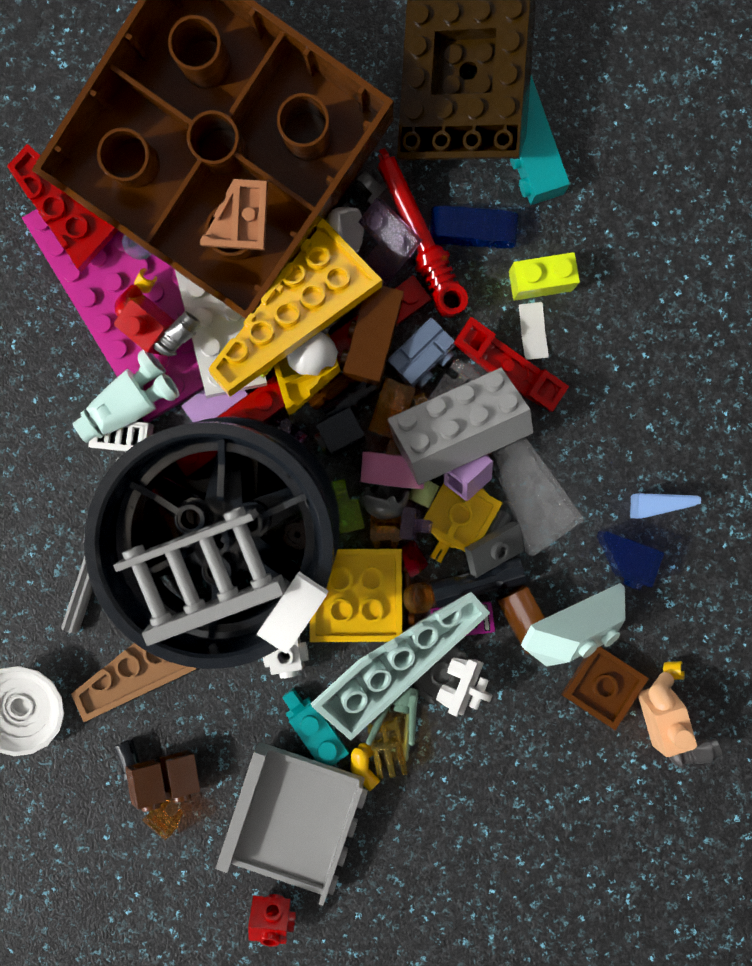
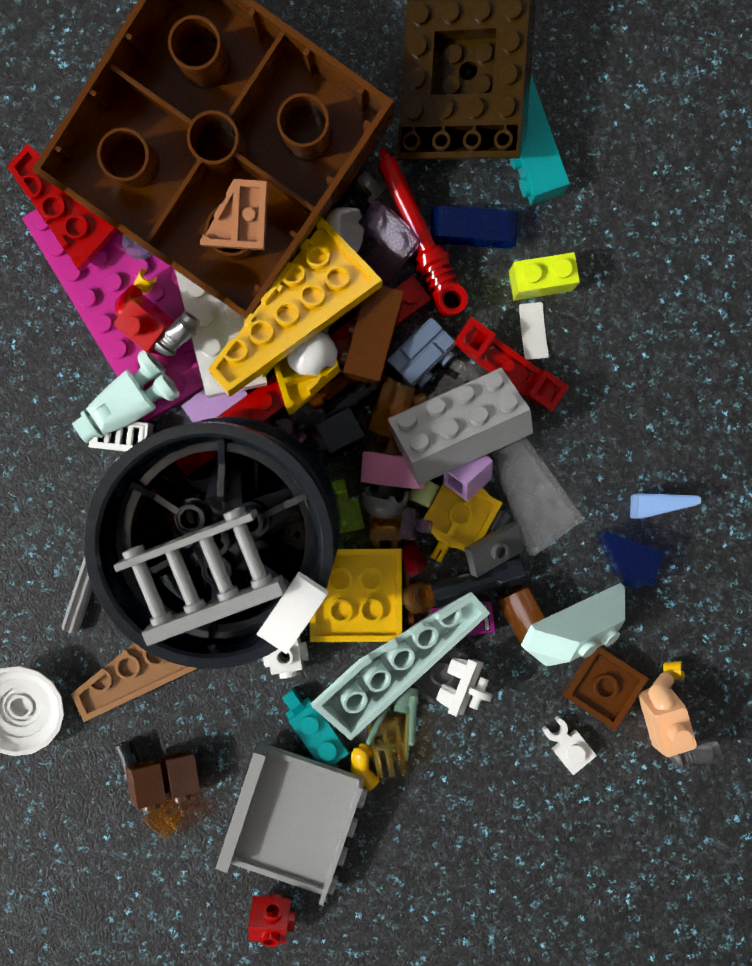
none -> white plate [542,716,597,775]

